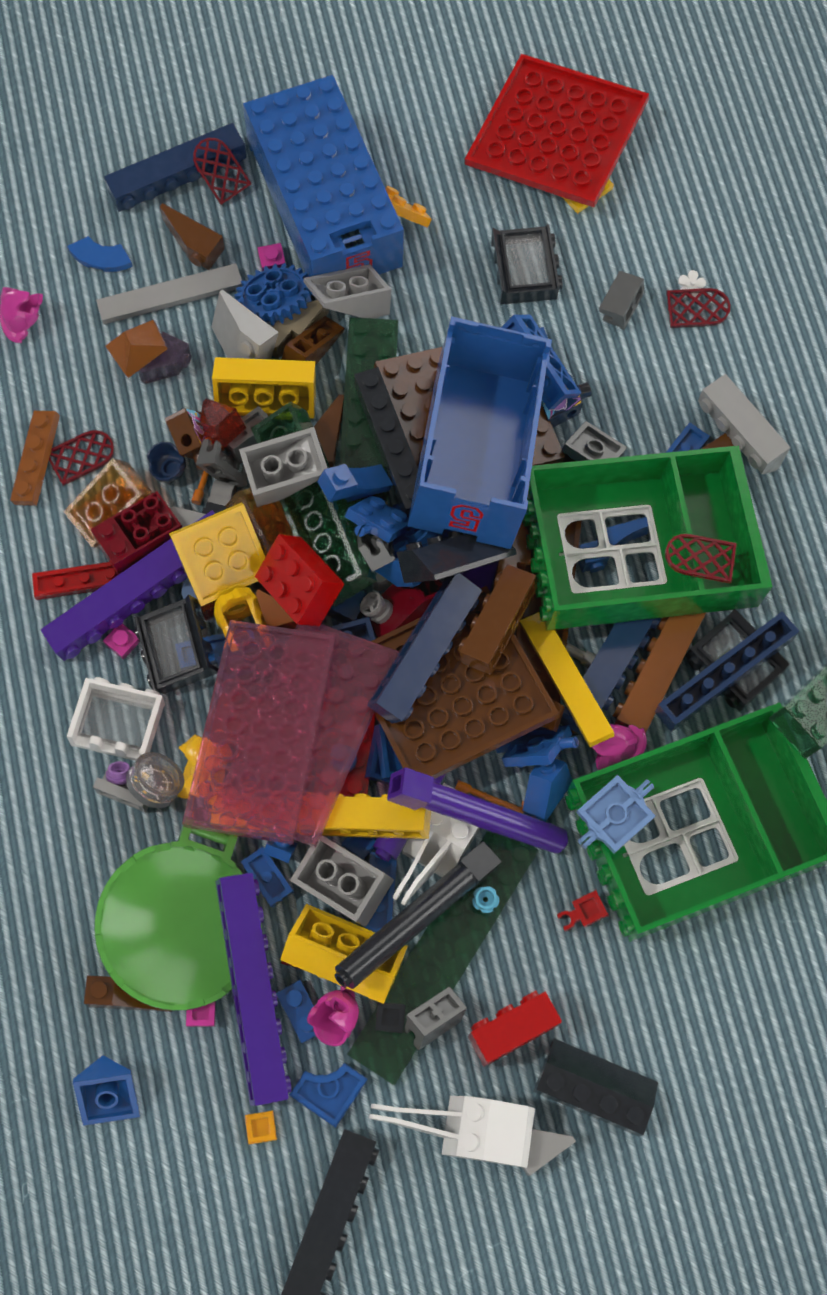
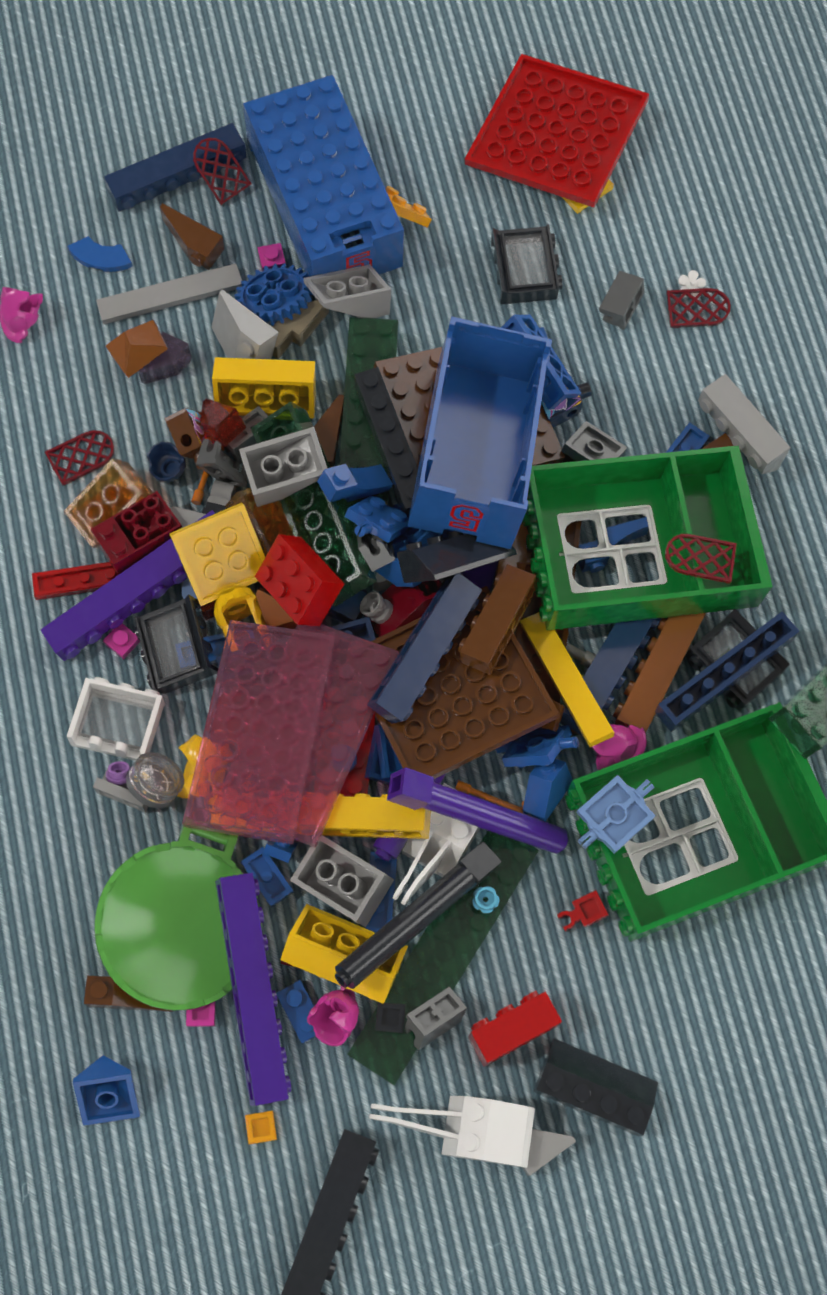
dark orange plate [10,410,60,506] -> none
reddish brown slope [281,316,345,366] -> none
blue tile [289,1063,368,1128] -> none
blue tile [342,837,377,860] -> none

